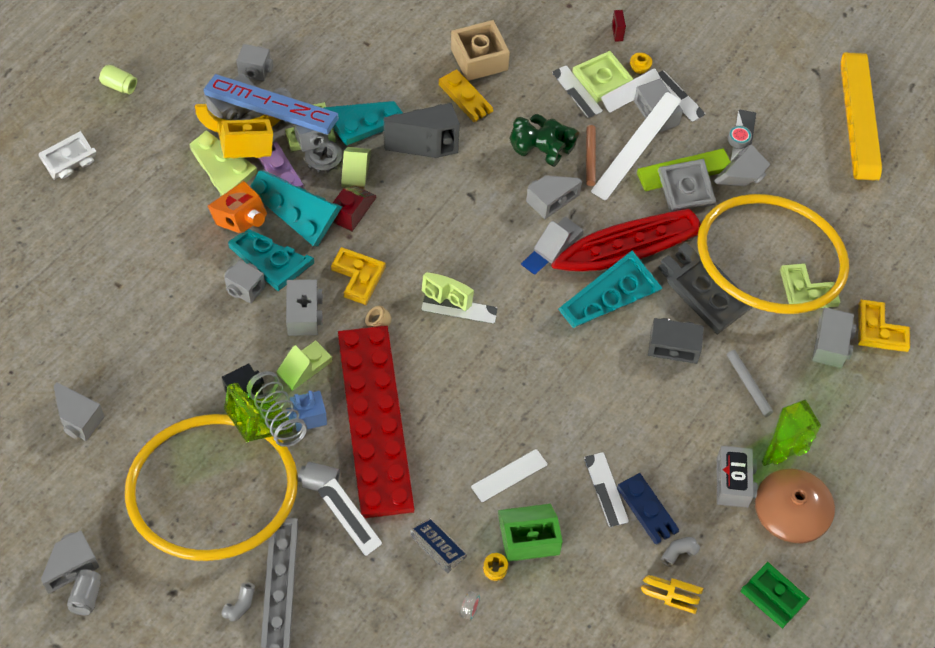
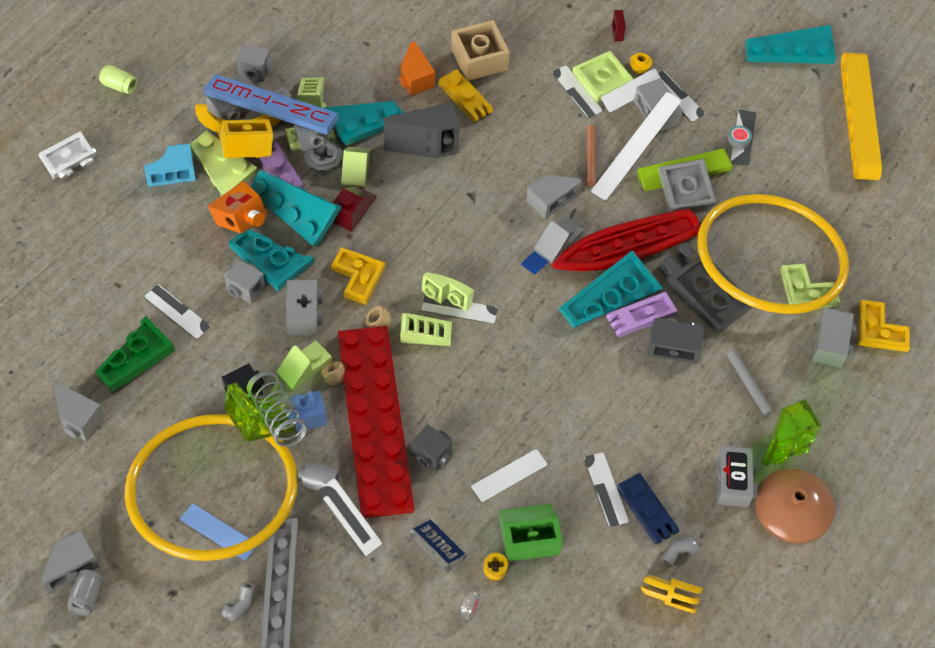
dark green animal [509,114,580,167] -> none
light grey slope [714,144,770,186] -> none
green plate [740,561,810,629] -> none
none -> green wing [95,316,176,393]
none -> medium azure arch [144,144,196,187]
none -> white sticker [145,285,210,339]
none -> light blue sticker [180,504,256,561]
none -> yellowish green slope [297,77,325,108]
none -> tan piece [320,361,345,386]
none -> orange slope [399,41,435,96]
none -> yellowish green slope [400,313,452,346]
none -> dark grey brick [411,424,453,471]
none -> lavender hinge [606,292,677,338]
none -> teal wing [745,25,836,64]

